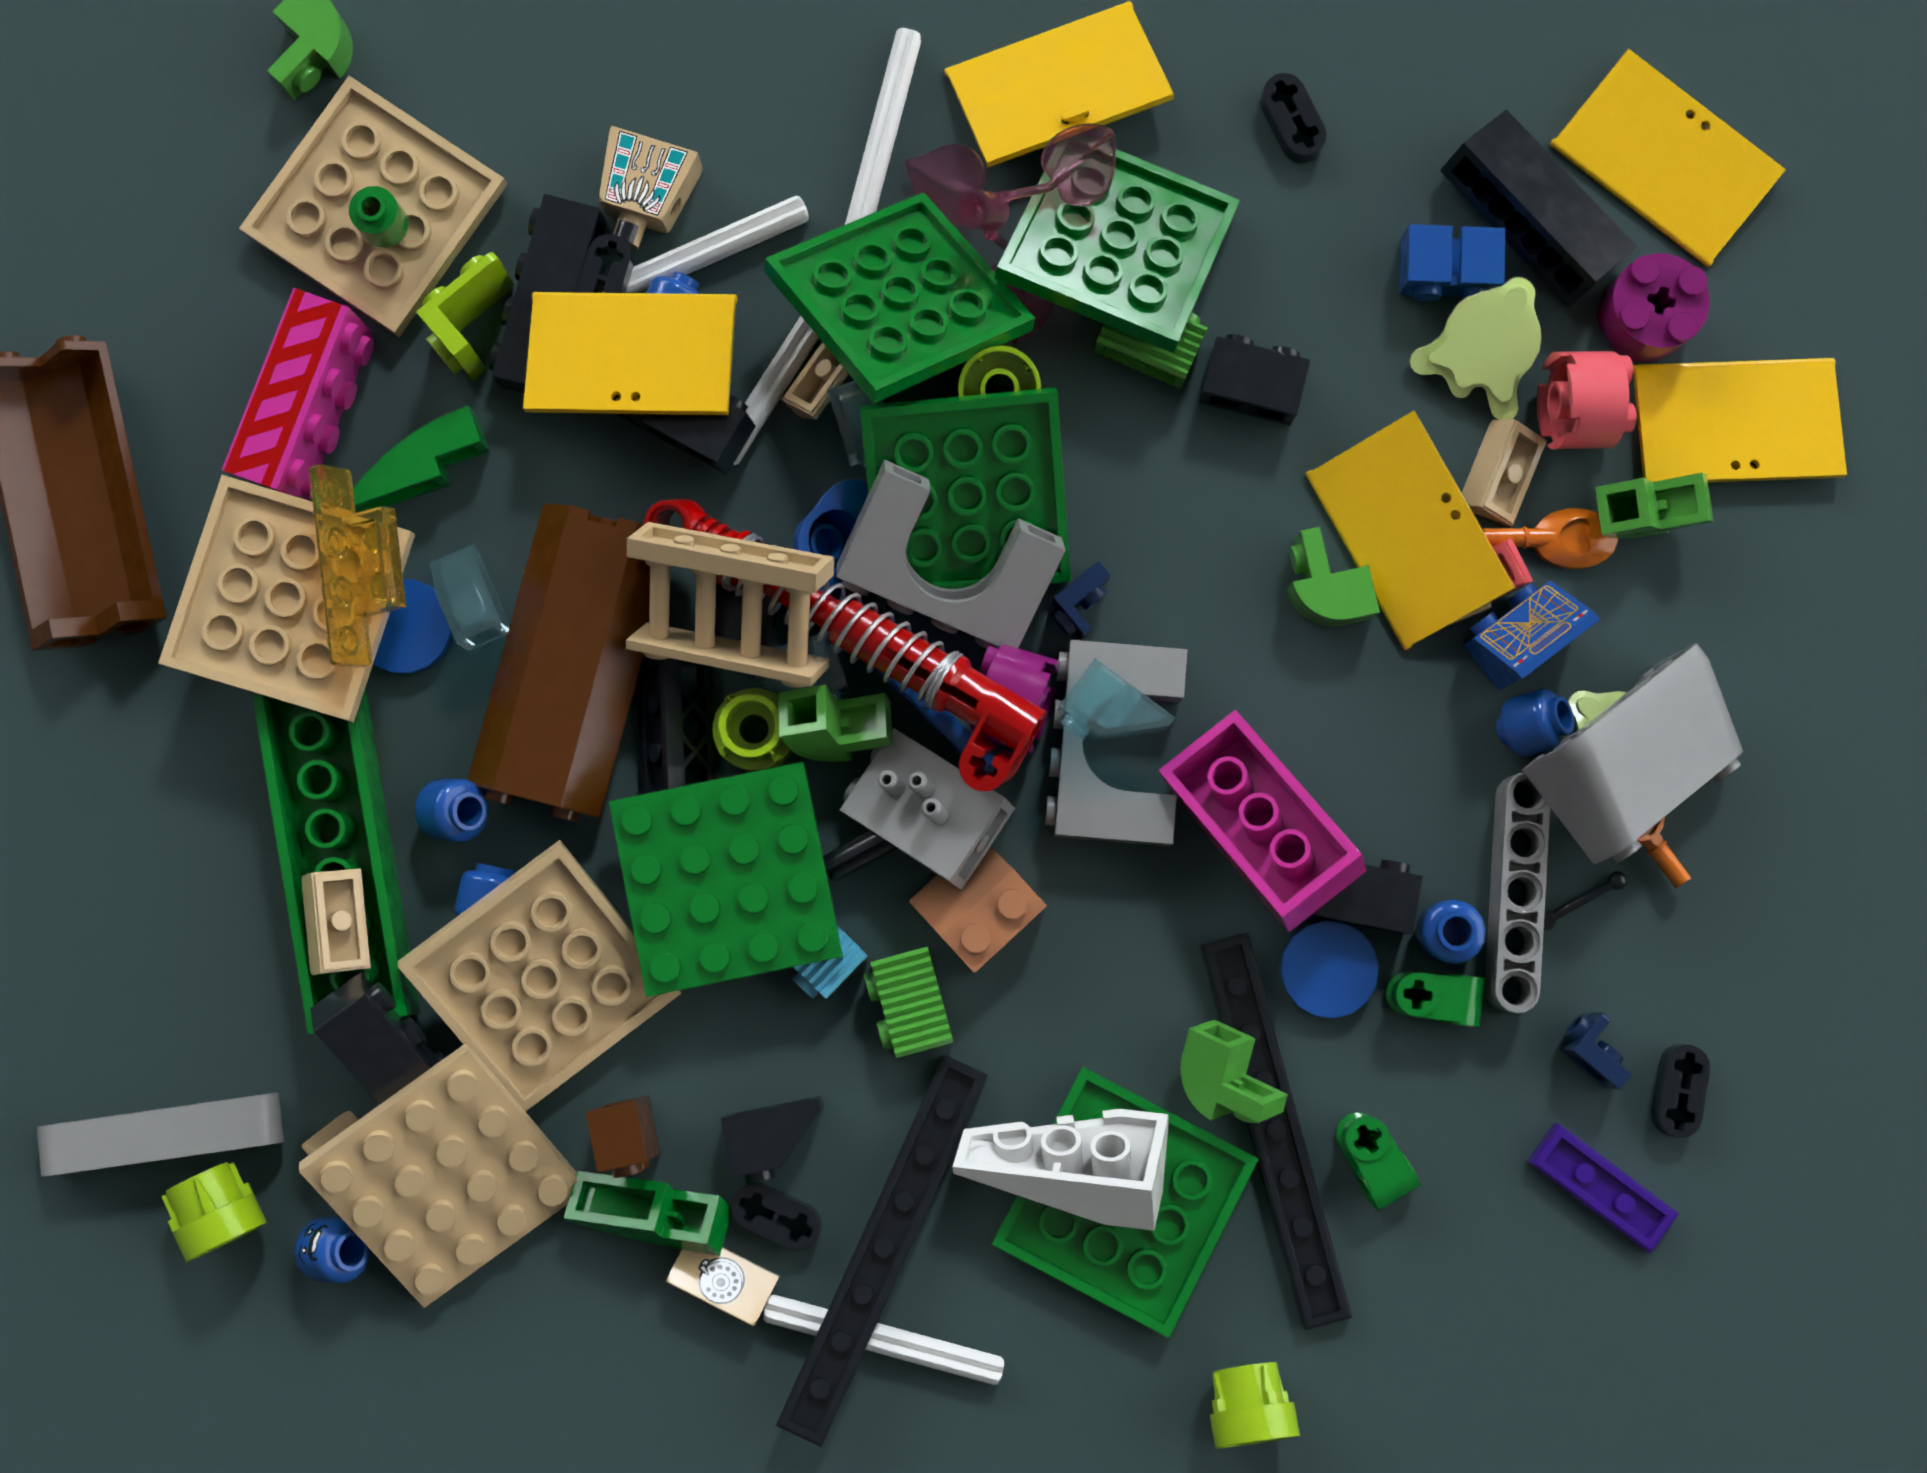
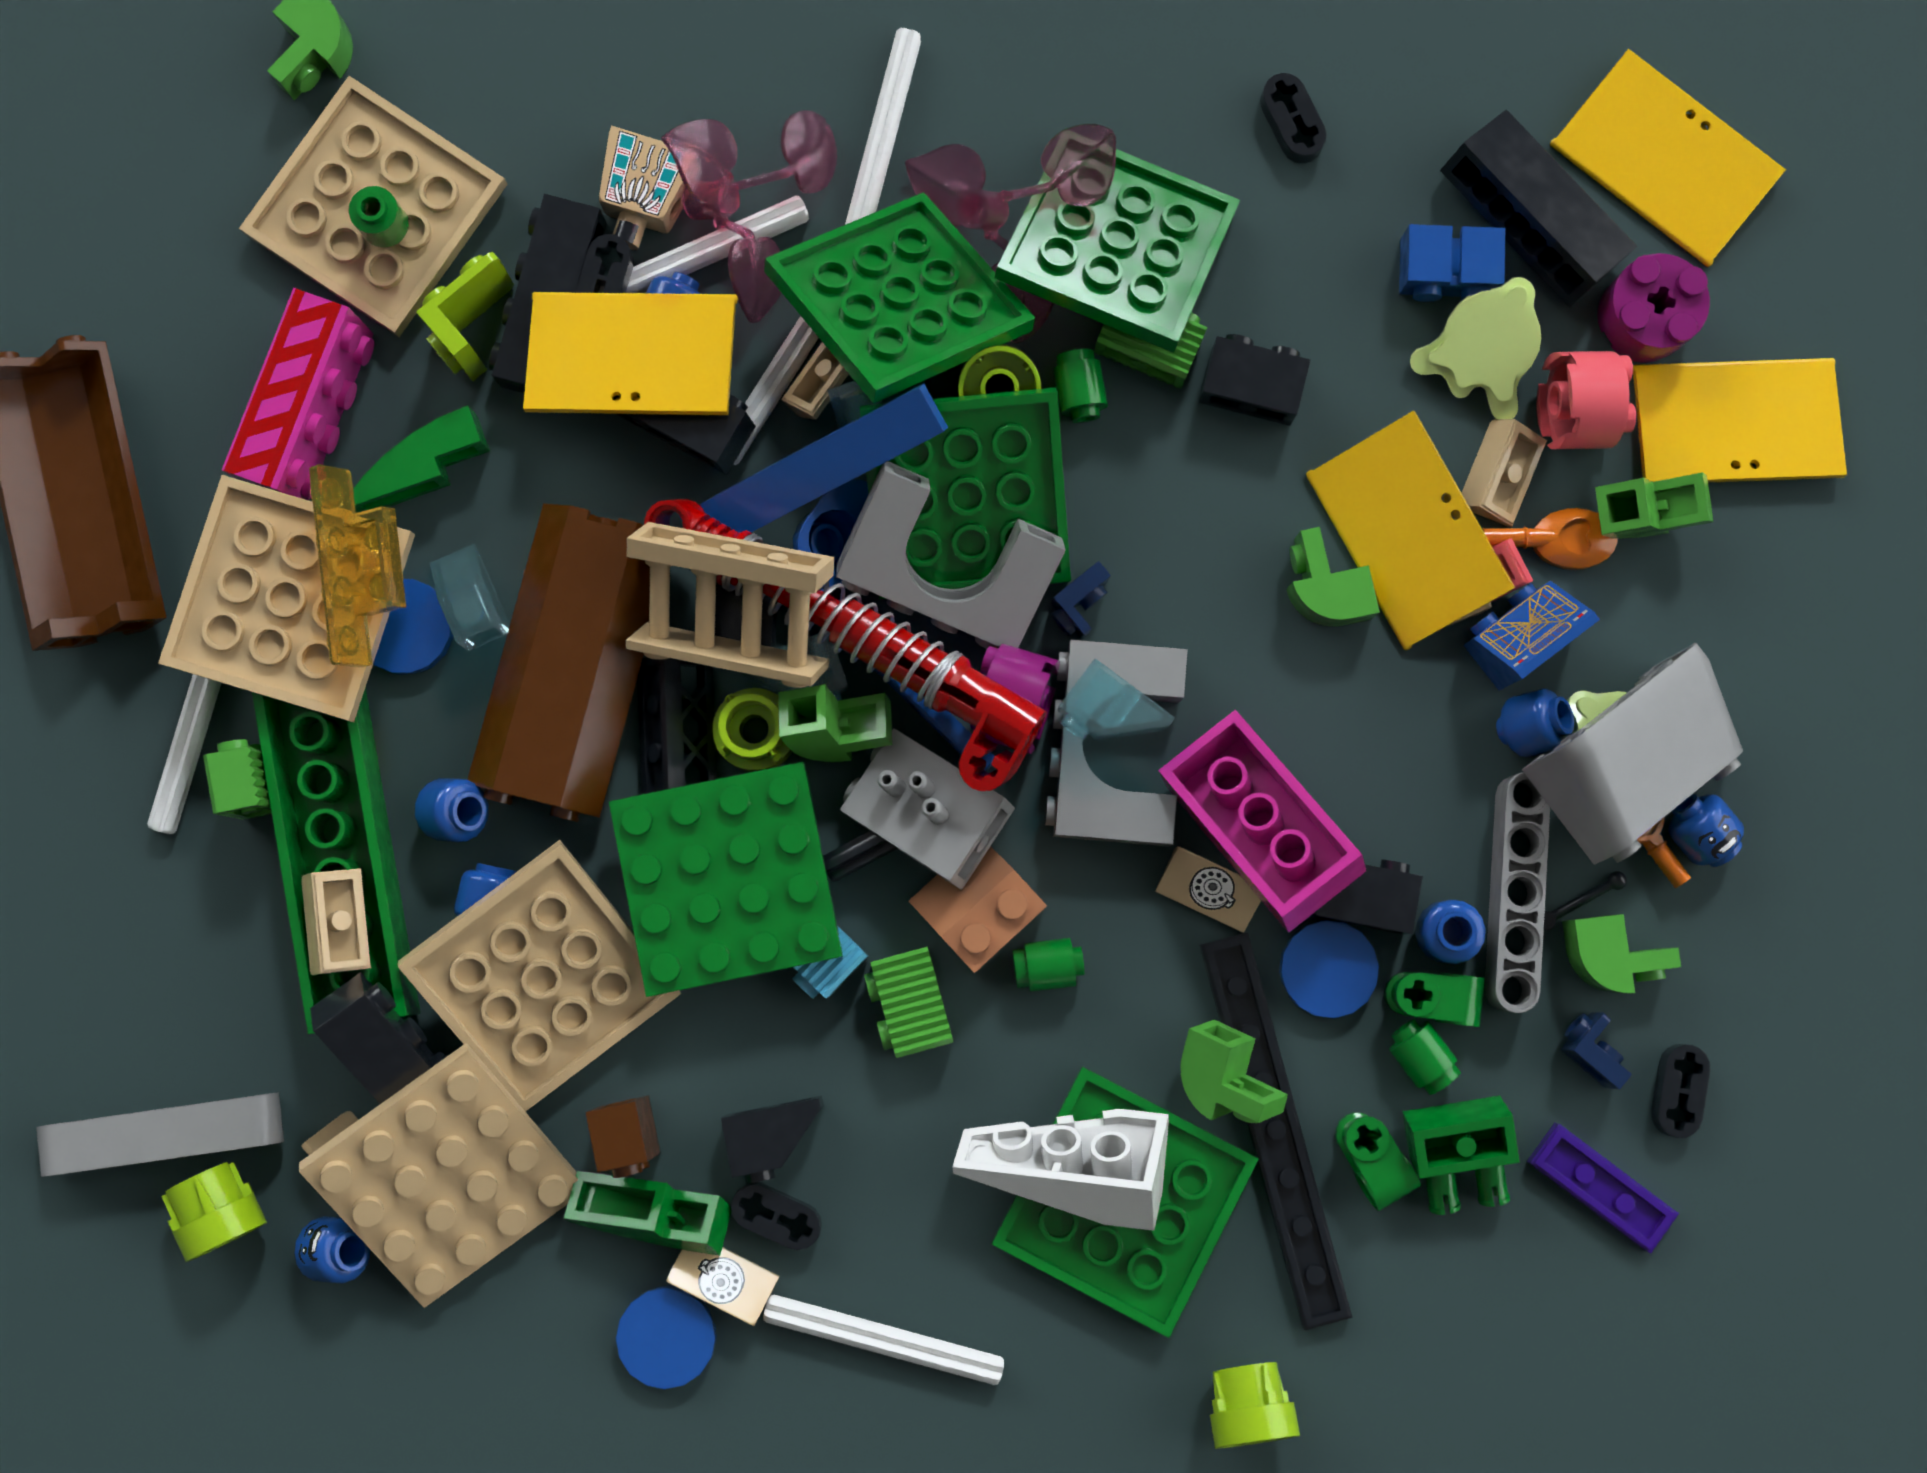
black tile [776,1055,988,1447] -> none
yellow container [944,1,1174,168] -> none
none -> white axle [147,674,221,834]
none -> bright green brick [203,739,272,820]
none -> blue tile [616,1285,717,1389]
none -> clear pink plant [661,110,837,323]
none -> blue tile [679,383,948,532]
none -> green brick [1012,938,1085,992]
none -> green brick [1053,348,1108,423]
none -> tan slope [1155,846,1261,933]
none -> green brick [1389,1019,1461,1095]
none -> green brick [1402,1095,1520,1215]
none -> bright green brick [1562,914,1681,993]
none -> blue head [1668,794,1744,867]

